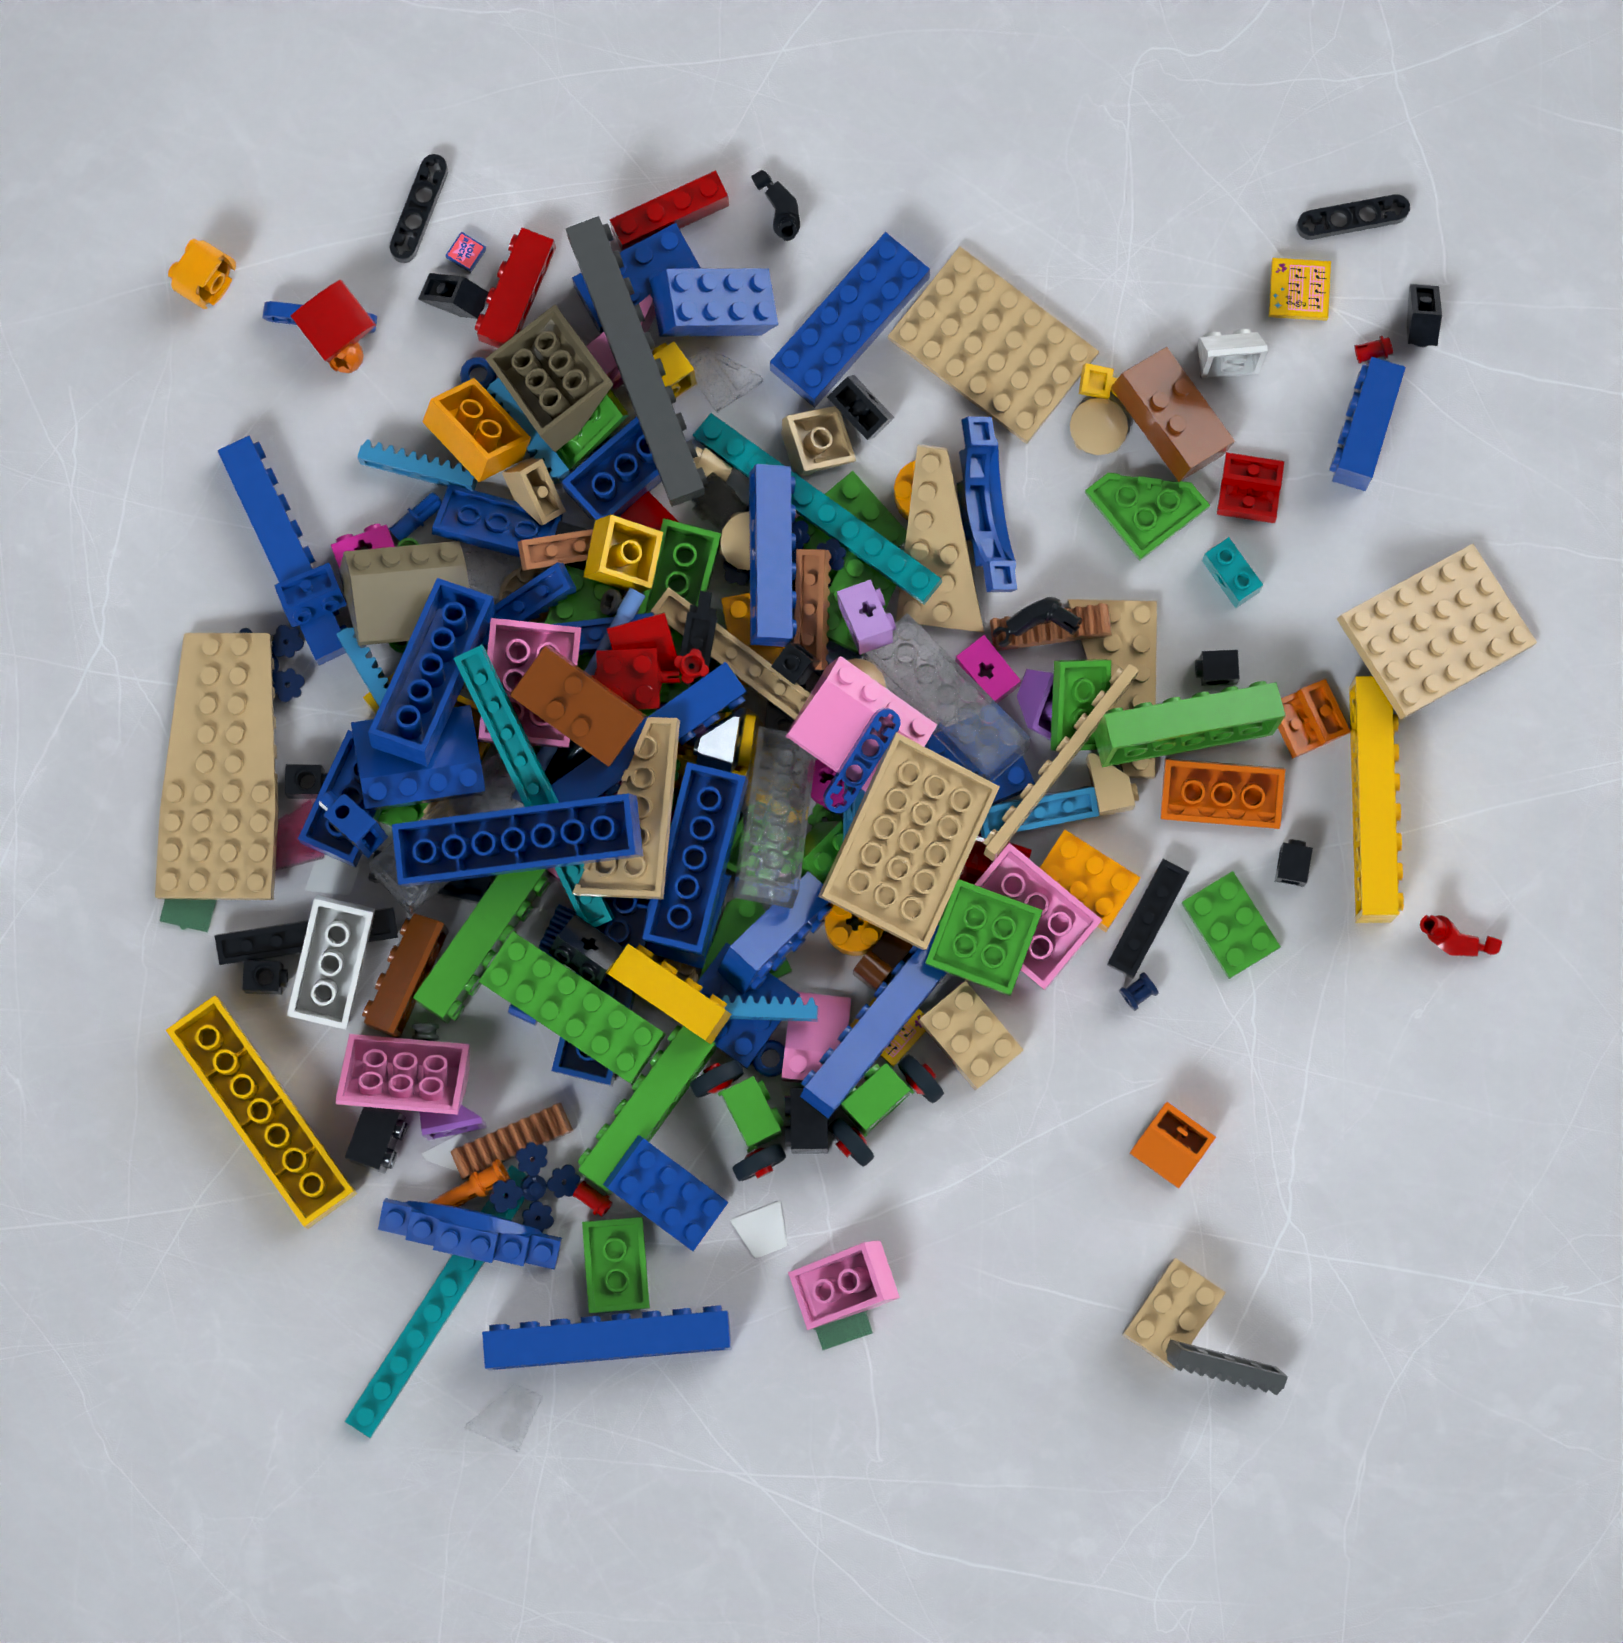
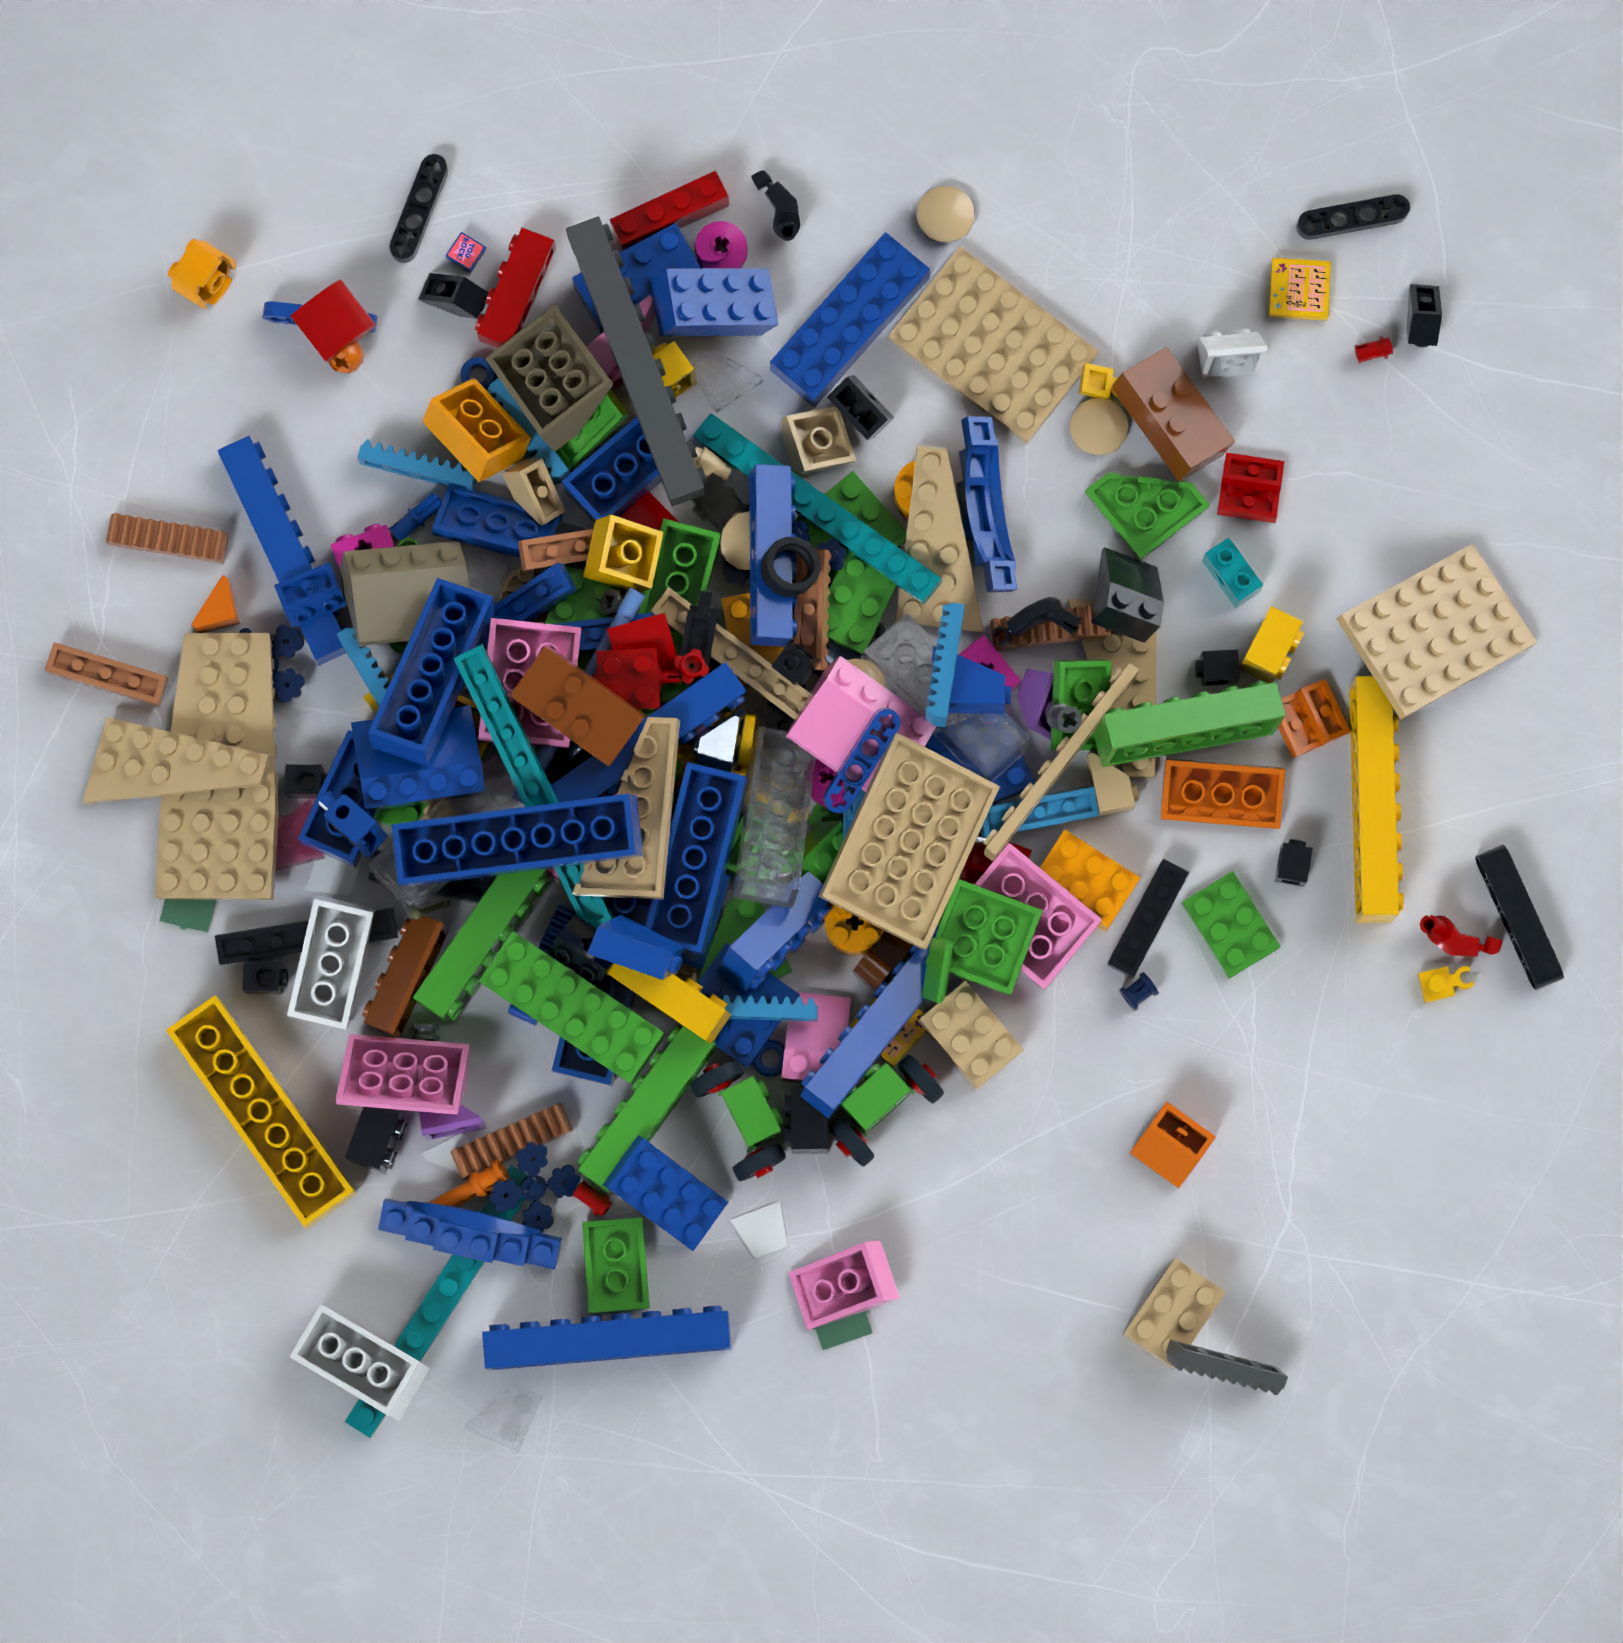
lavender brick [837,579,896,654] -> none
blue brick [1329,357,1406,491] -> none
none -> nougat gear [45,642,169,707]
none -> tan wing [82,717,272,805]
none -> nougat gear [106,513,229,564]
none -> orange slope [191,575,241,633]
none -> white brick [289,1304,430,1421]
none -> olive hinge [410,900,451,920]
none -> blue slope [587,915,684,980]
none -> dark pink piece [695,221,748,268]
none -> black tyre [761,537,821,597]
none -> tan dish [917,186,974,242]
none -> bright green slope [922,938,955,1003]
none -> dark azure gear [925,602,965,727]
none -> blue slope [932,646,1011,714]
none -> dark grey bush [1046,703,1082,733]
none -> black slope [1091,547,1164,643]
none -> yellow brick [1239,606,1305,684]
none -> yellow plate [1417,966,1474,1004]
none -> black beam [1475,844,1564,990]

